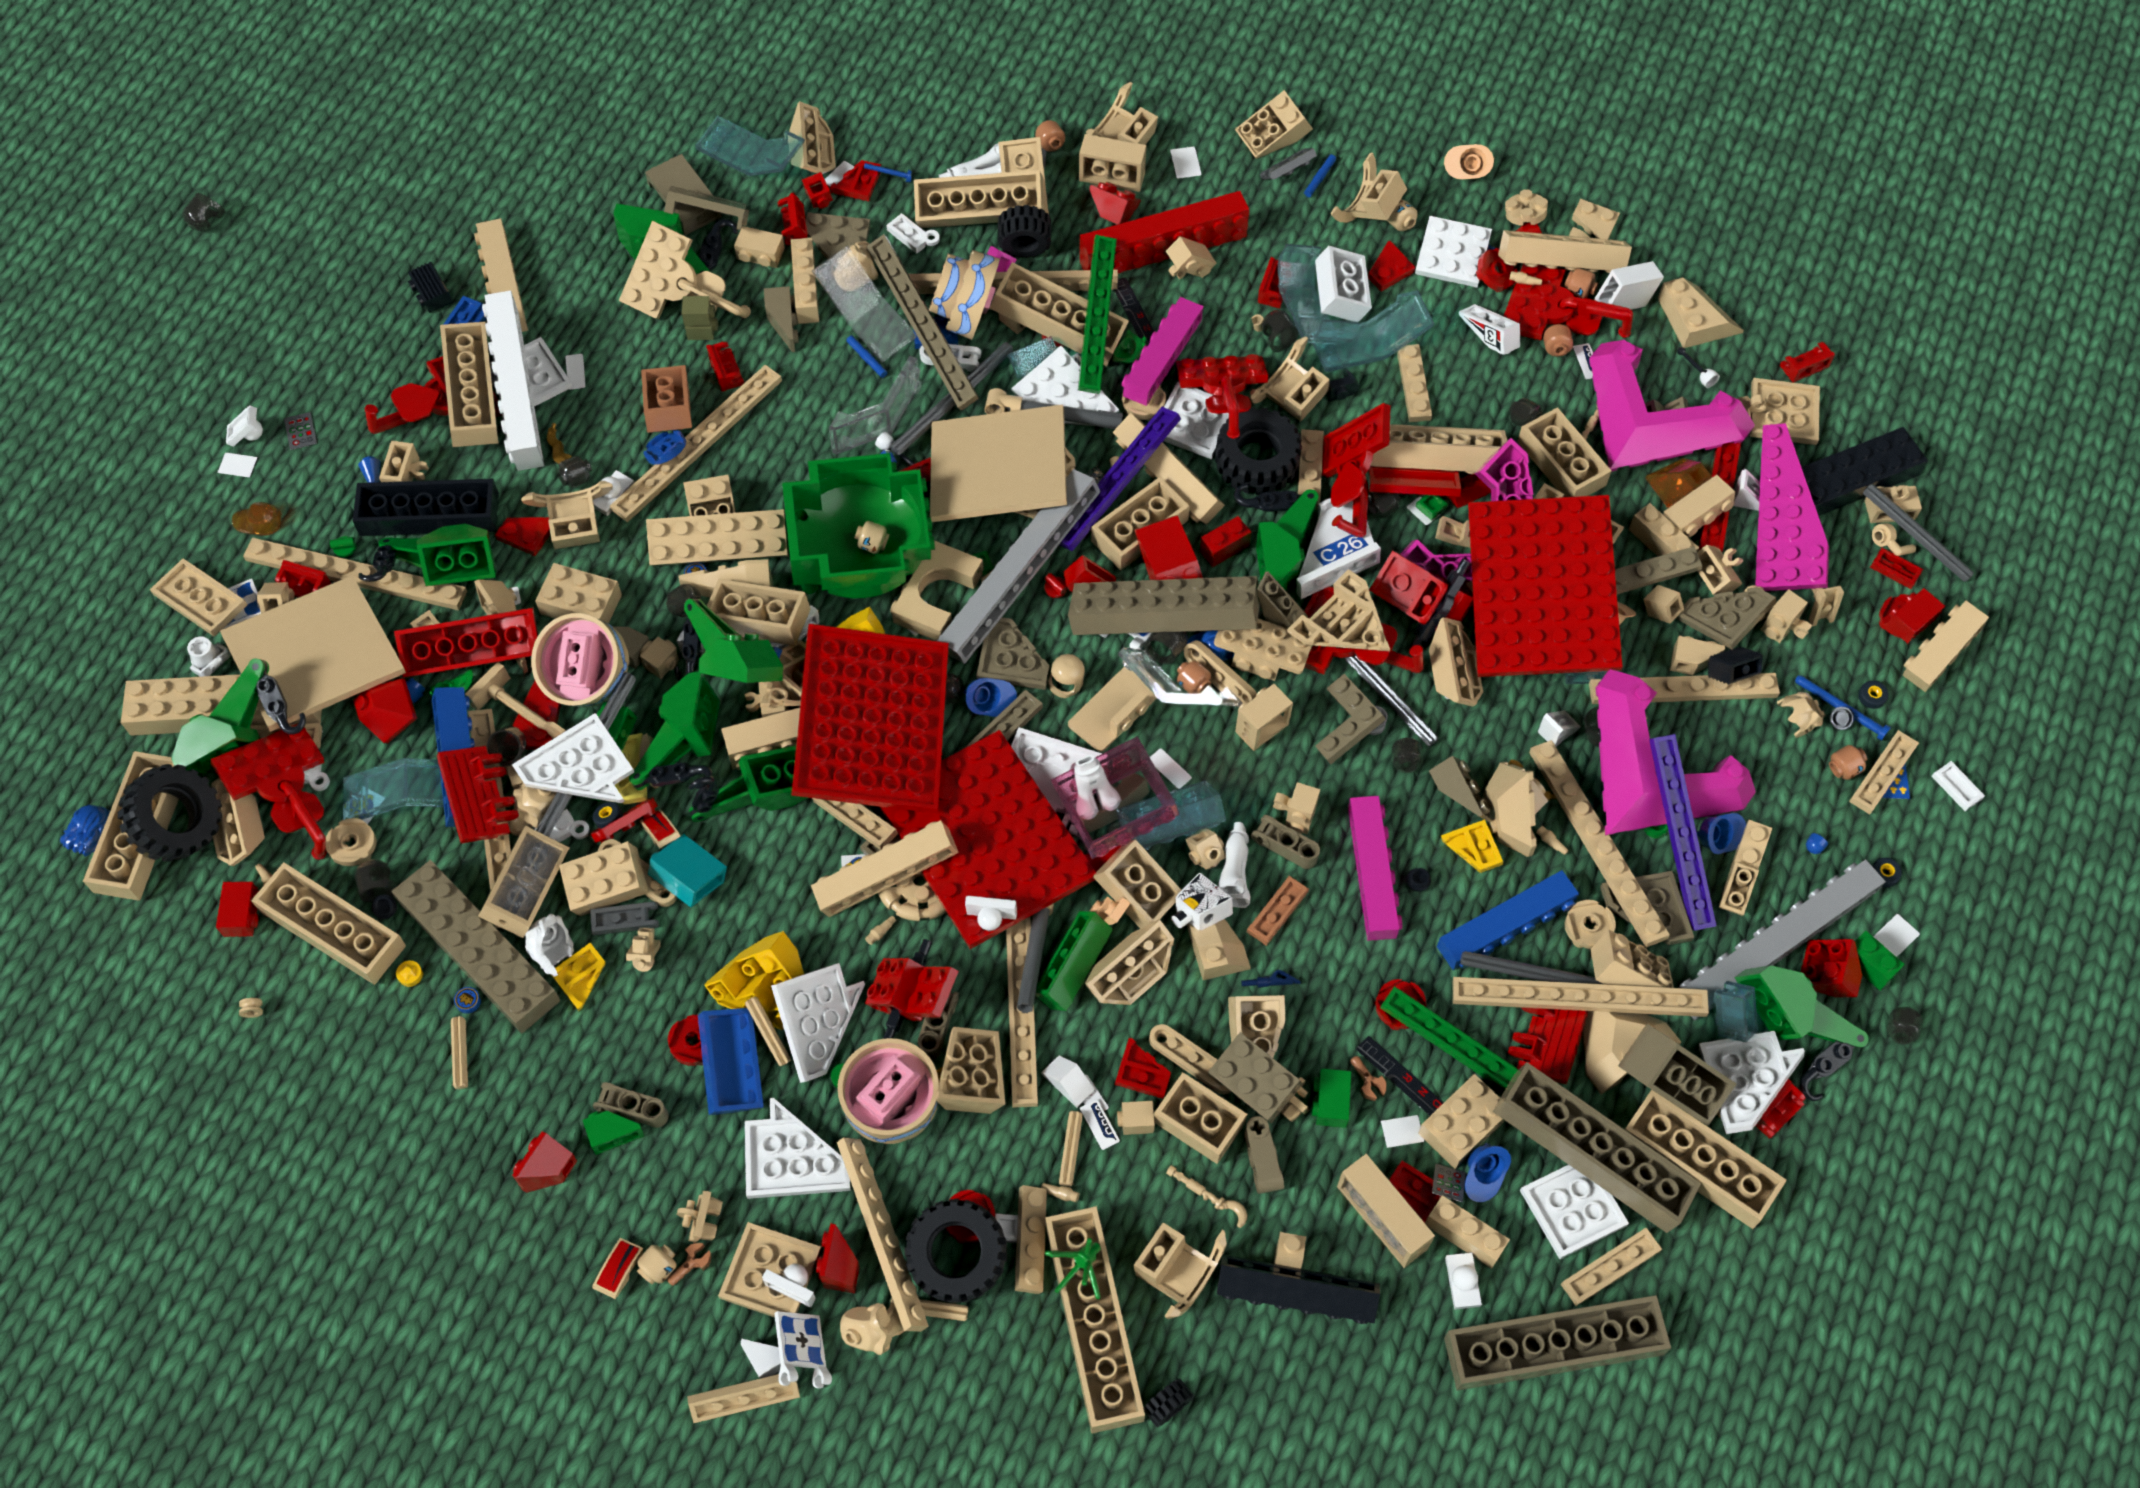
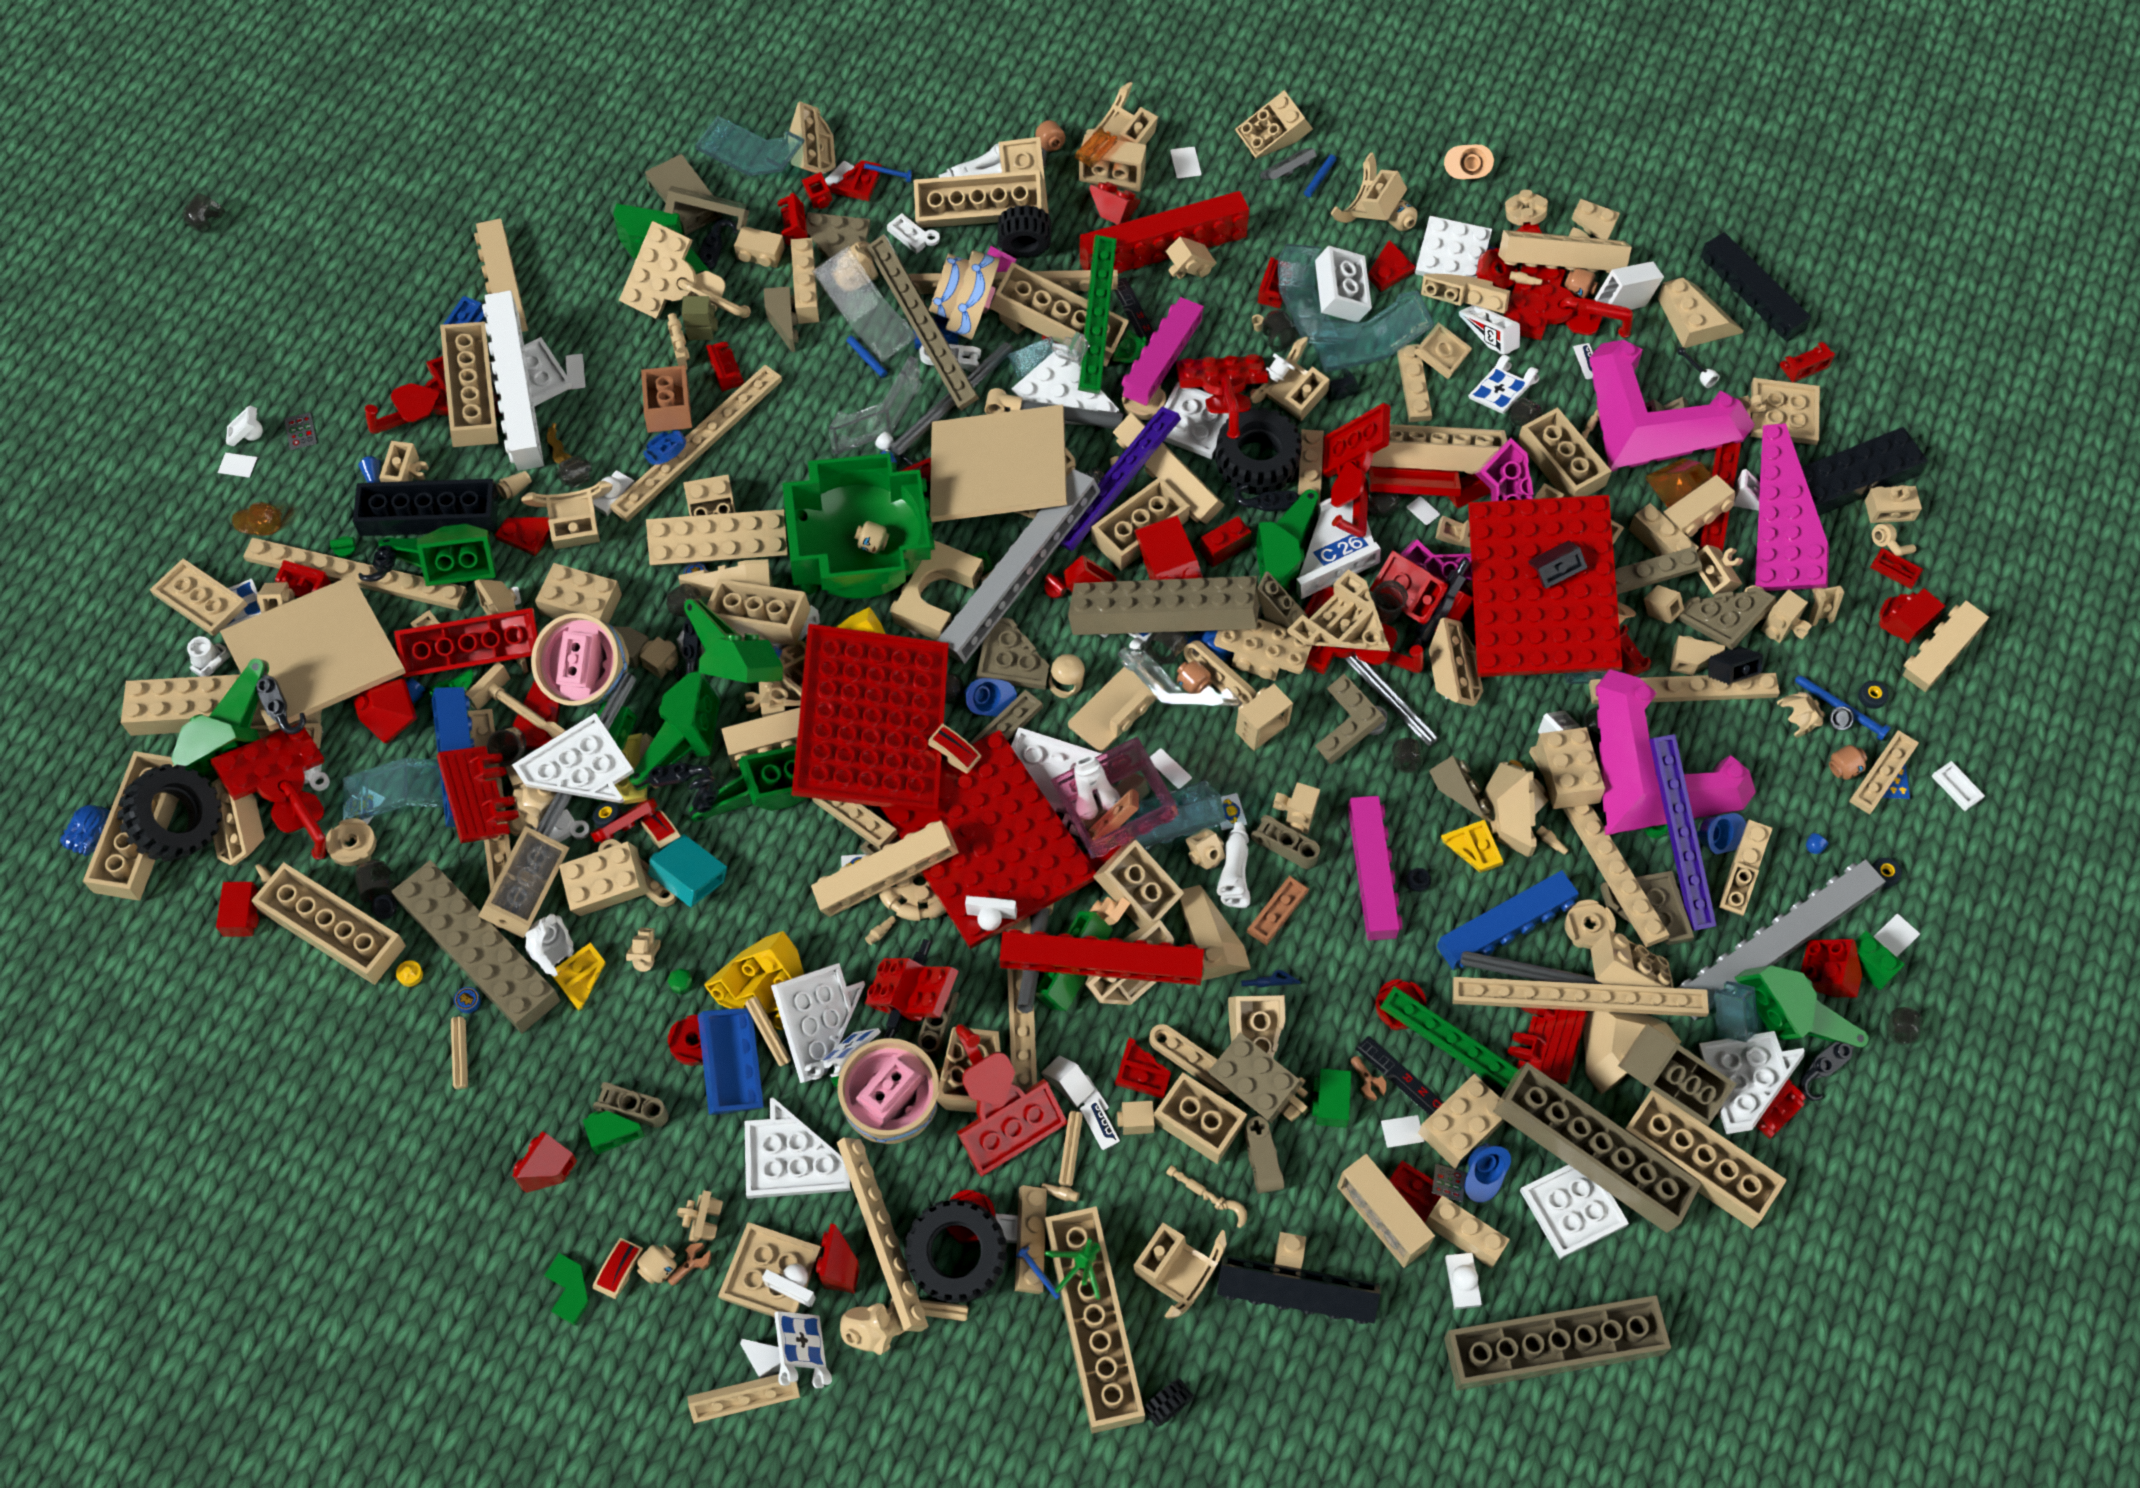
tan bush [239,998,263,1018] -> none
black brick [408,262,453,313] -> none
dark grey hinge [591,902,659,936] -> none
white torso [1172,873,1233,930] -> none
green tile [1415,495,1448,521] -> none
nougat head [1543,324,1573,357] -> none
tan plate [1561,1228,1662,1307] -> none
dark grey axle [1863,484,1974,582] -> none
none -> tan cone [496,471,532,500]
none -> green tile [544,1253,589,1326]
none -> tan plate [667,313,690,370]
none -> green tile [667,968,694,995]
none -> white flag [805,1028,881,1080]
none -> slope [928,723,981,774]
none -> red plate [955,1024,1068,1177]
none -> red brick [1000,929,1204,986]
none -> blue piece [1016,1246,1061,1299]
none -> clear panel [1052,332,1089,364]
none -> clear orange tile [1075,127,1117,168]
none -> nougat tile [1087,789,1139,851]
none -> sticker [1212,793,1247,830]
none -> white brick [1266,353,1295,382]
none -> clear smoke helmet [1371,580,1408,624]
none -> tan plate [1414,322,1472,379]
none -> tan slope [1421,274,1510,314]
none -> white flag [1468,355,1540,414]
none -> black panel [1528,541,1587,589]
none -> tan brick [1535,727,1605,809]
none -> red hinge [1620,624,1651,676]
none -> black brick [1700,232,1811,342]

